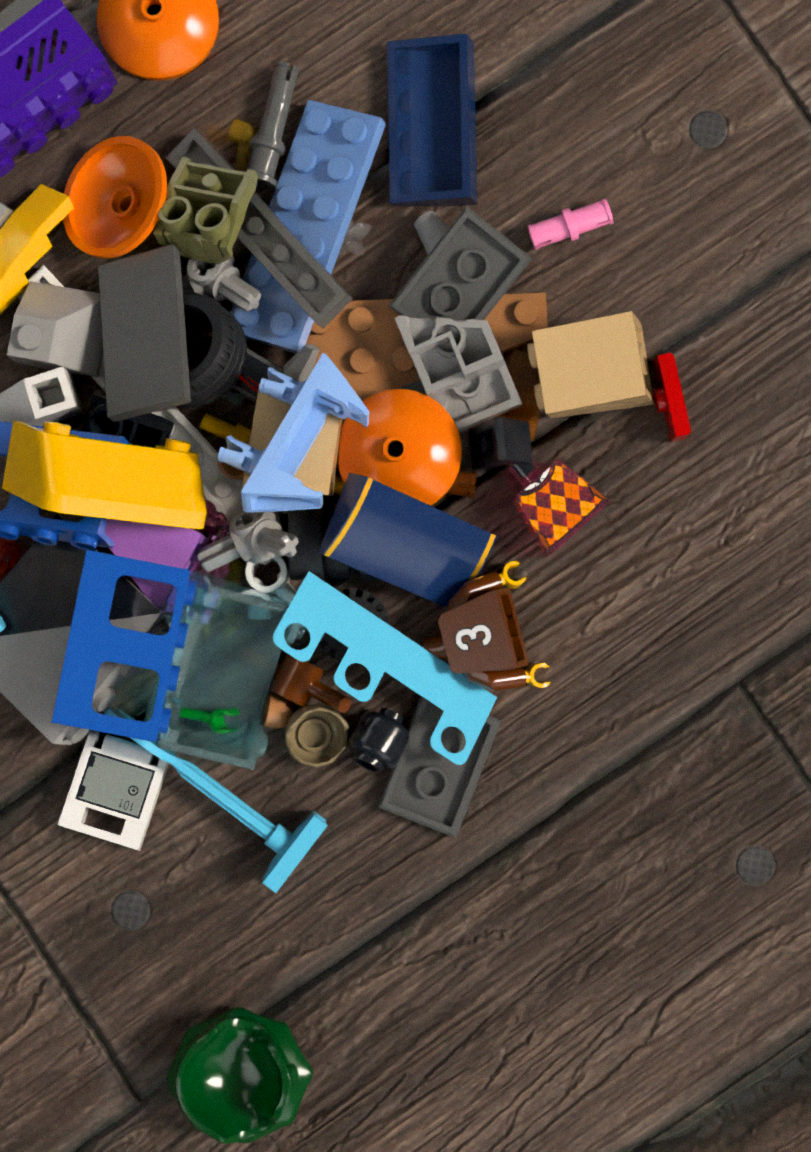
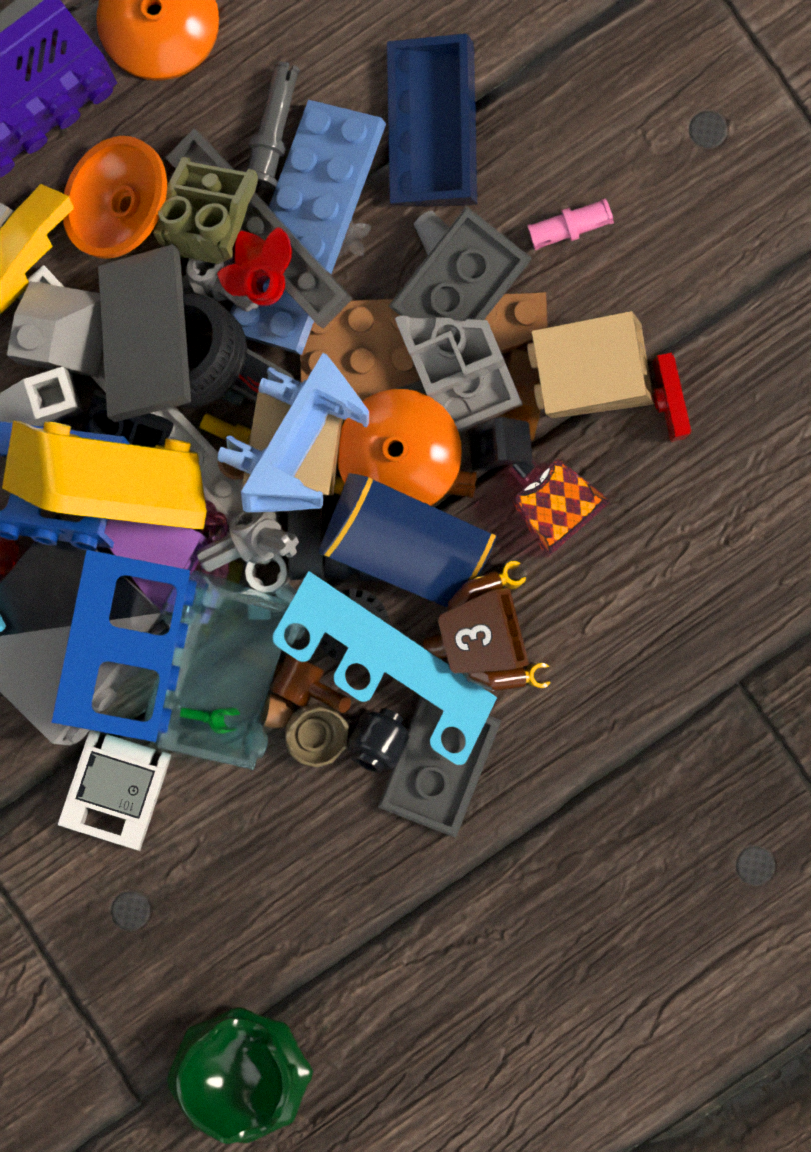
medium azure piece [104,705,328,893] -> none
clear yellow hand [228,119,255,172] -> none
light grey bar [283,344,320,382] -> none
none -> red plate [217,227,292,306]

